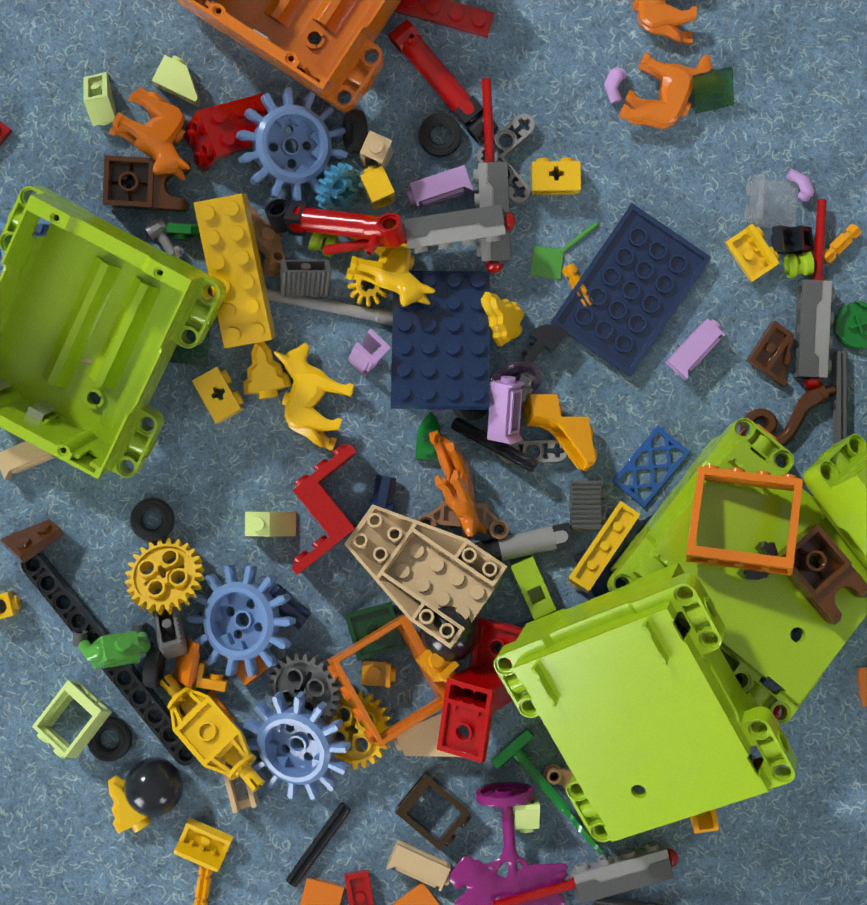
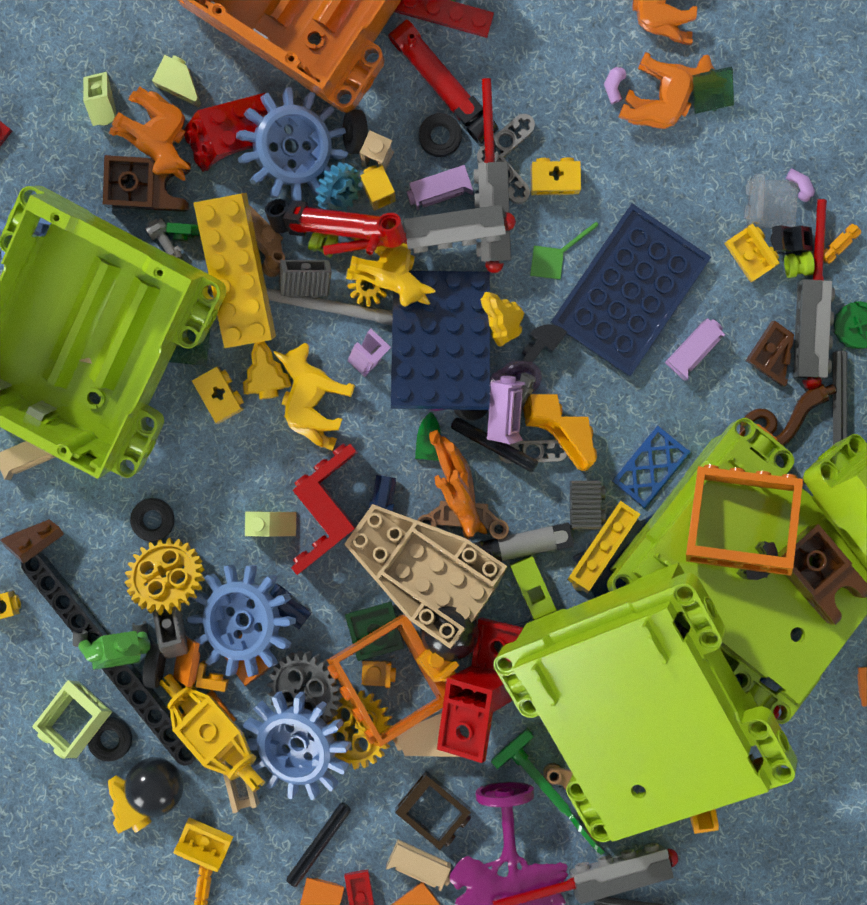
yellowish green slope [513,794,540,833] -> none
light orange axle [562,263,594,306] -> none

